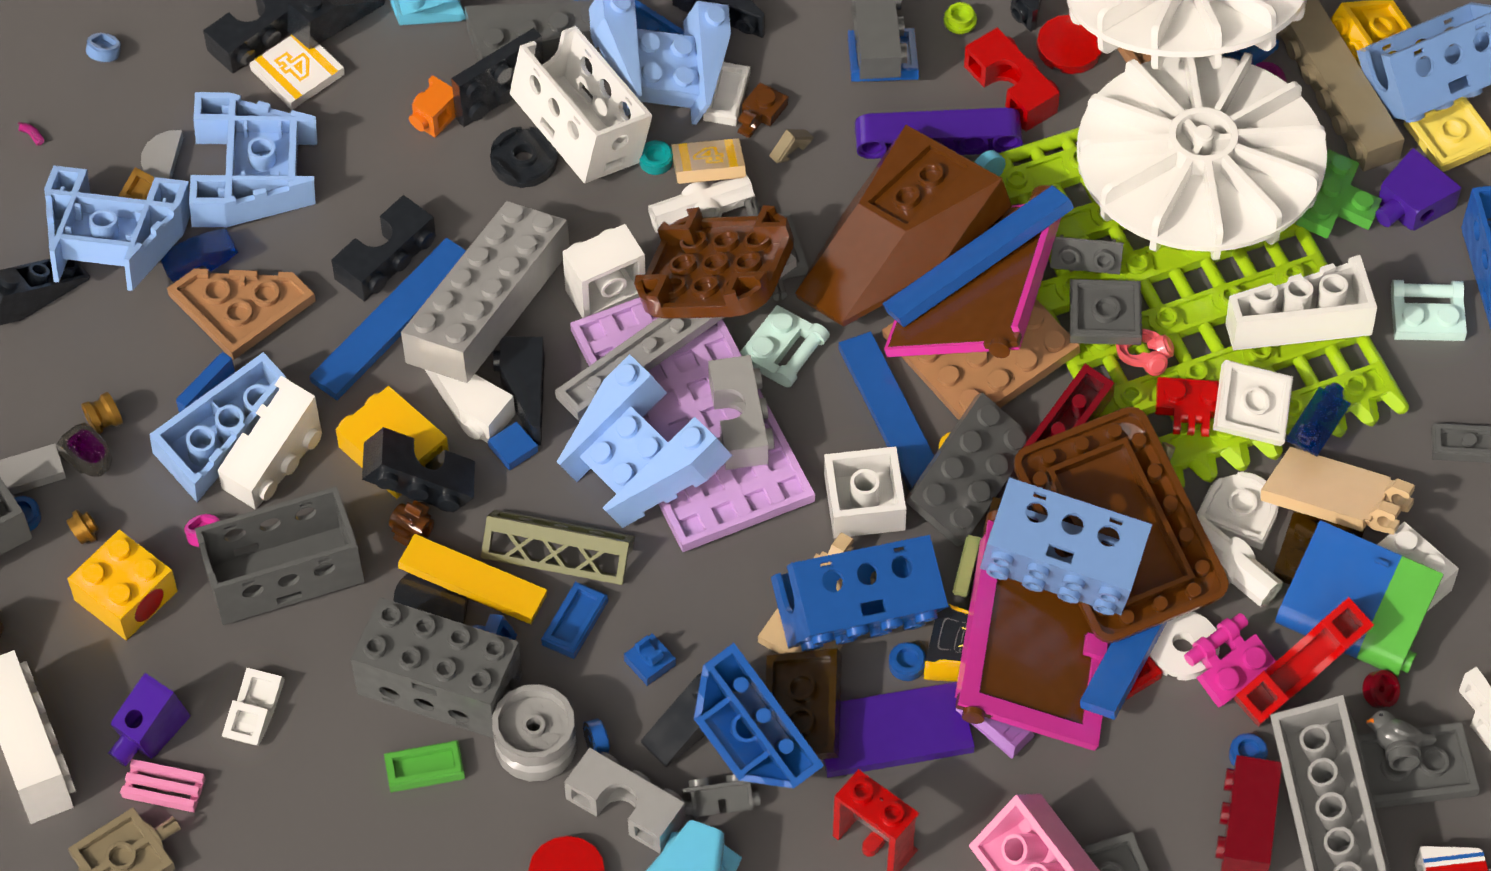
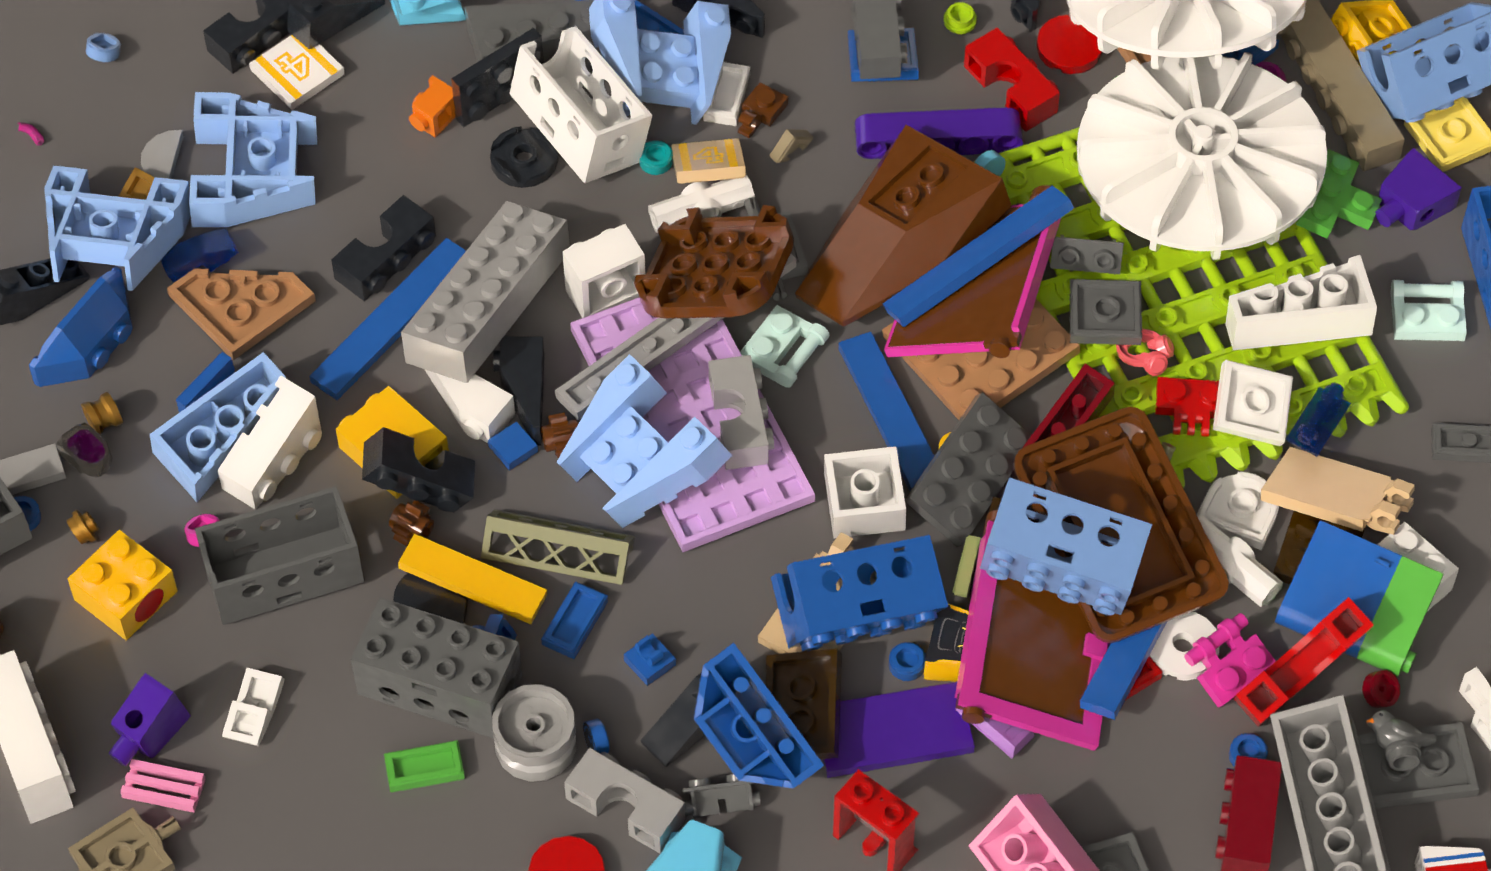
none -> blue wedge [29,266,133,387]
none -> reddish brown gear [541,412,578,459]

